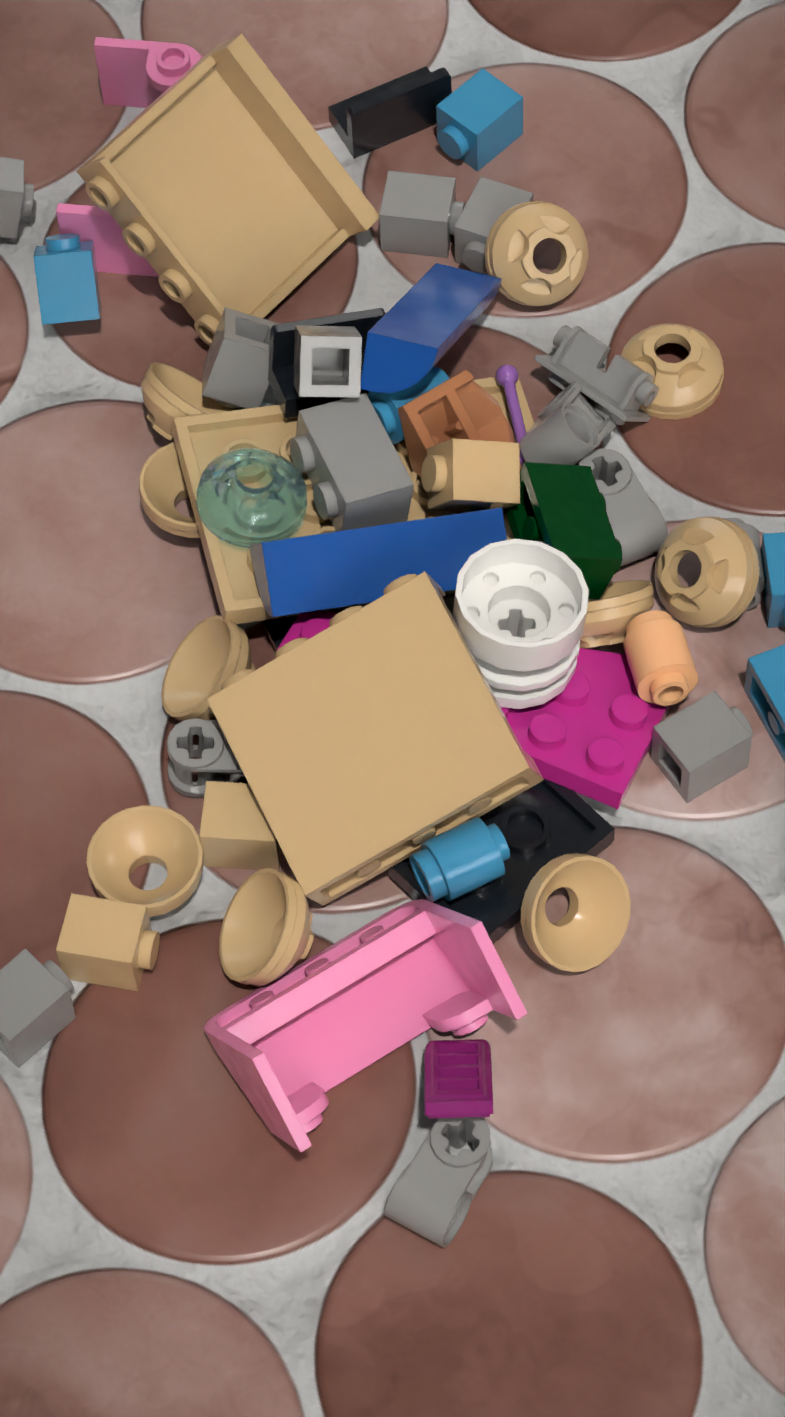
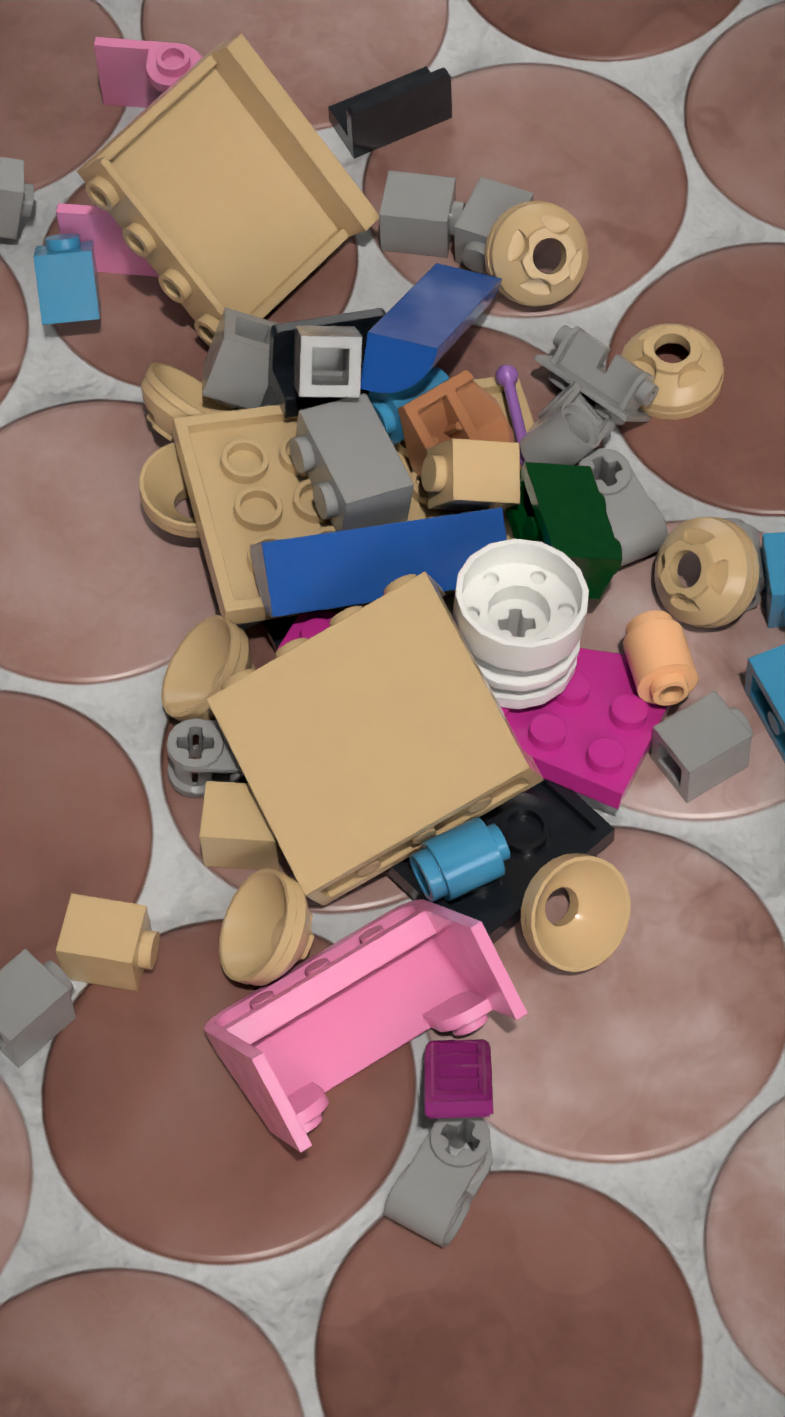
tan piece [86,805,204,917] -> none
clear light blue piece [196,448,308,548] -> none
dark azure brick [436,68,523,172] -> none
tan piece [580,580,654,648] -> none

